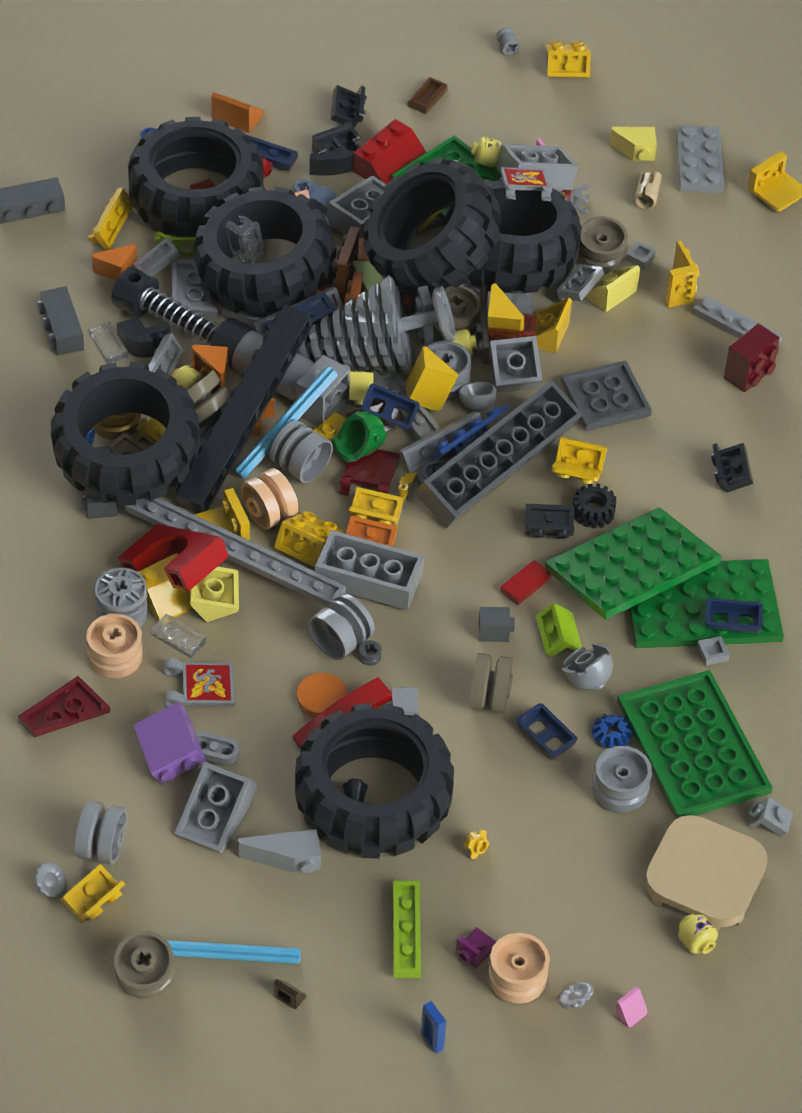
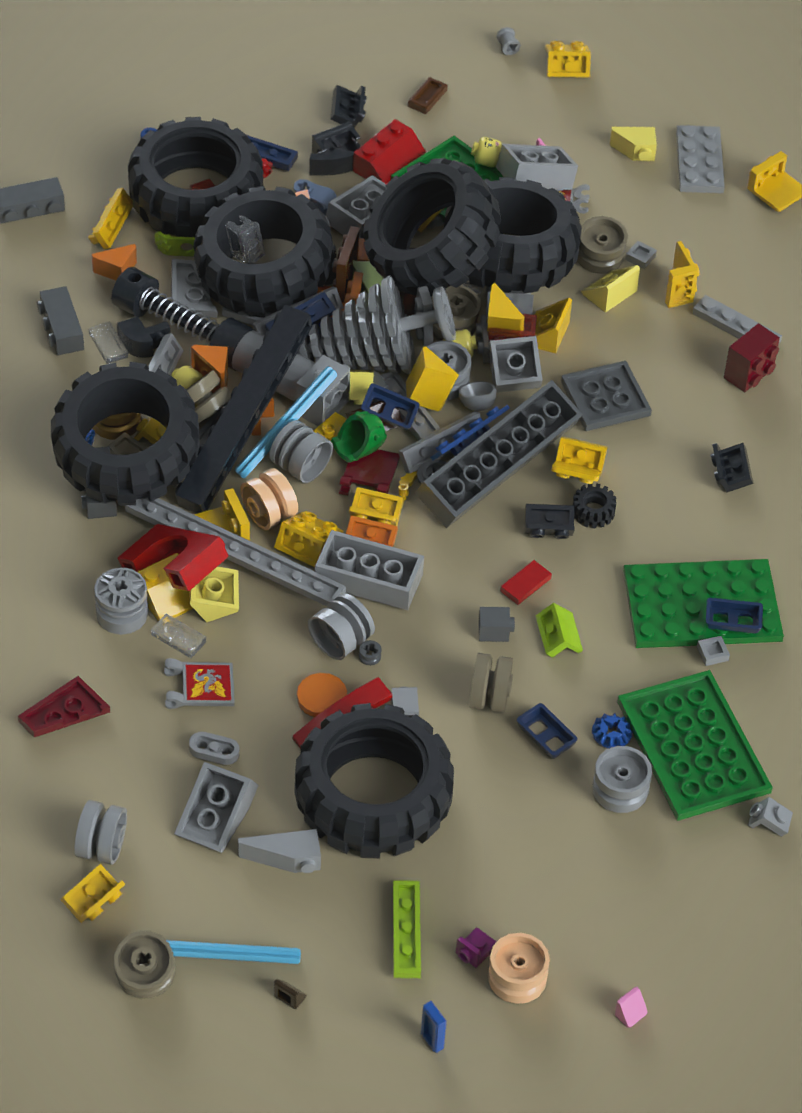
light grey piece [34,862,67,899] -> none
light nougat wheel [86,613,143,678] -> none
light grey plate [133,237,181,277] -> none
medium lavender brick [134,702,206,784] -> none
orange slope [211,92,265,133] -> none
black cone [342,778,368,803] -> none
yellow plate [464,829,489,859] -> none
flag [500,167,552,201] -> none
green plate [545,507,721,620] -> none
light grey bracket [556,264,604,301] -> none
light grey piece [558,981,593,1009] -> none
light grey cylinder [562,643,613,690] -> none
tan arm [635,172,662,209] -> none
tan tile [644,815,768,931] -> none
light yellow head [678,914,718,954] -> none

